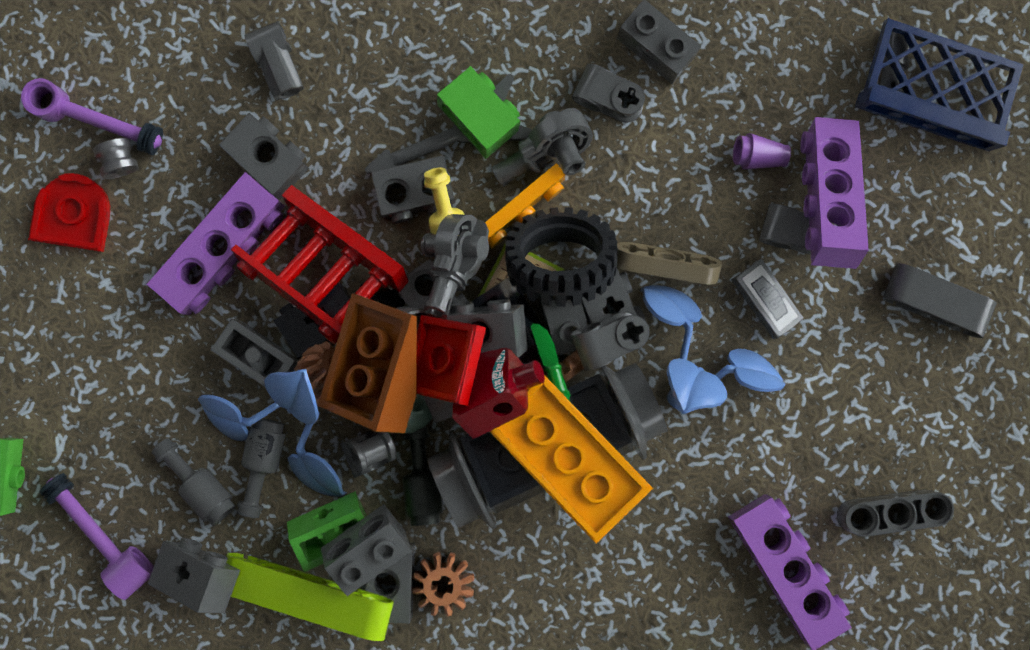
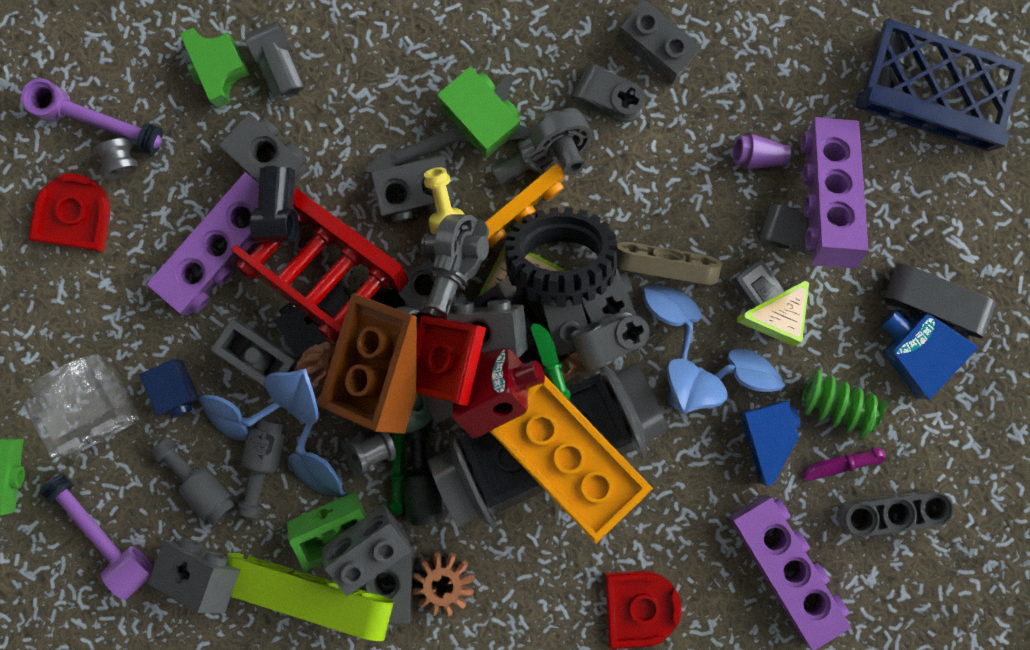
none -> clear piece [23,354,143,458]
none -> dark blue brick [139,359,199,419]
none -> bright green brick [180,28,250,108]
none -> black piece [250,166,299,242]
none -> green piece [390,433,405,515]
none -> red tile [605,570,682,649]
none -> tile [737,281,809,346]
none -> blue slope [739,400,801,486]
none -> bright green piece [801,369,887,441]
none -> magenta piece [802,447,886,481]
none -> blue torso [880,310,978,399]

